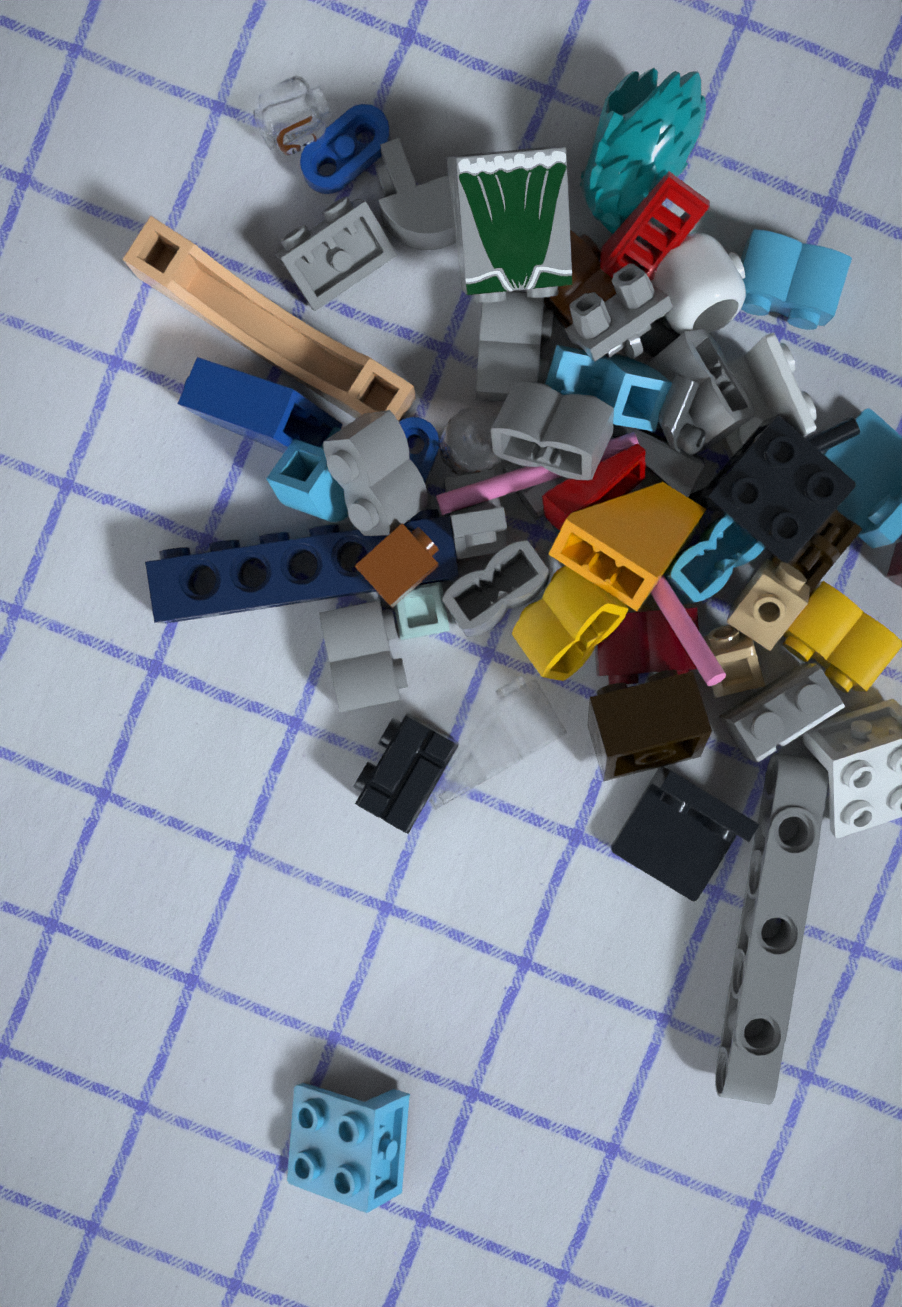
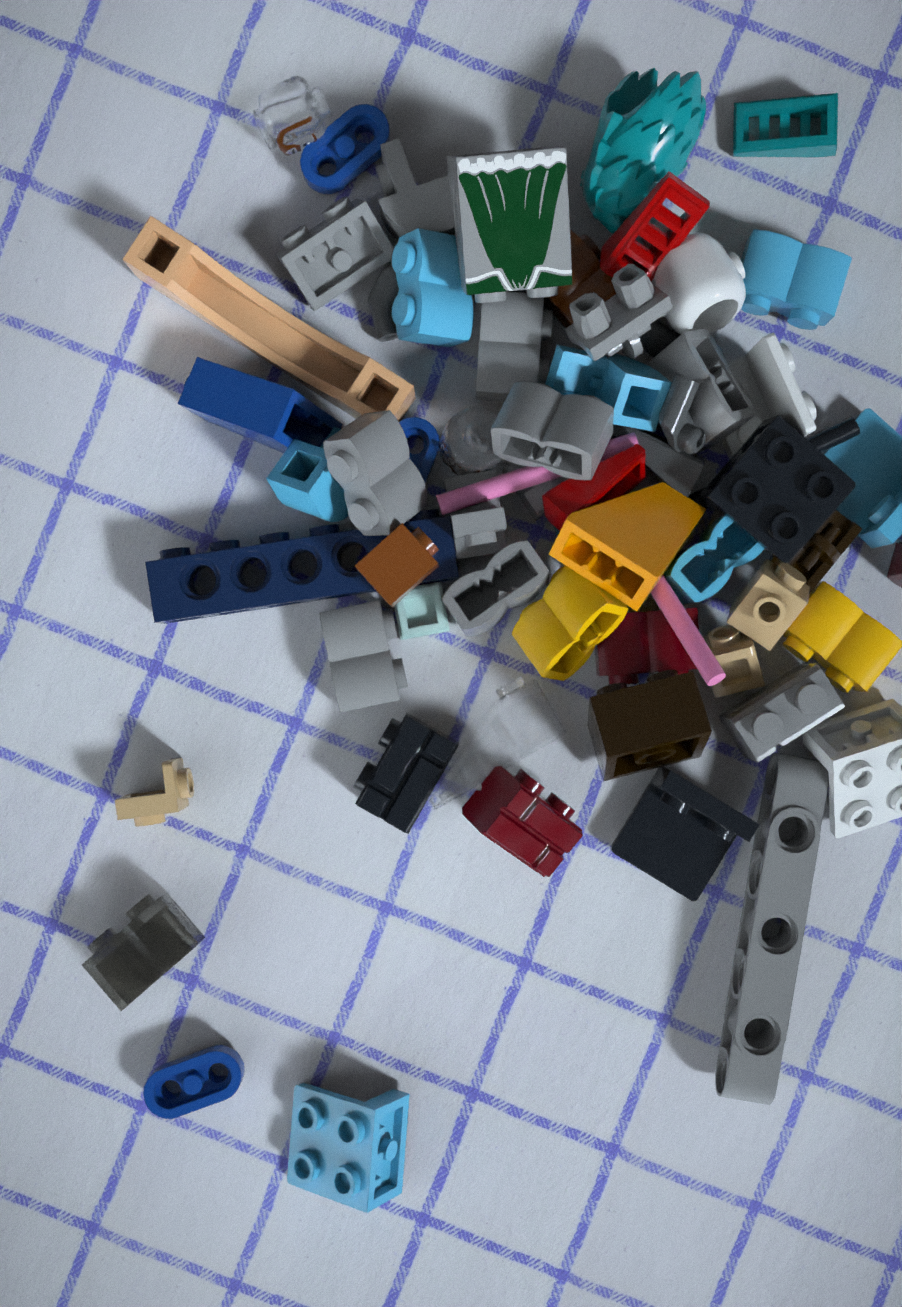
none -> clear smoke brick [82,892,205,1011]
none -> tan bracket [115,757,194,827]
none -> blue plate [143,1045,245,1119]
none -> dark grey arm [368,265,399,342]
none -> medium azure brick [392,228,474,347]
none -> dark red brick [462,765,583,877]
none -> teal slope [733,93,838,158]

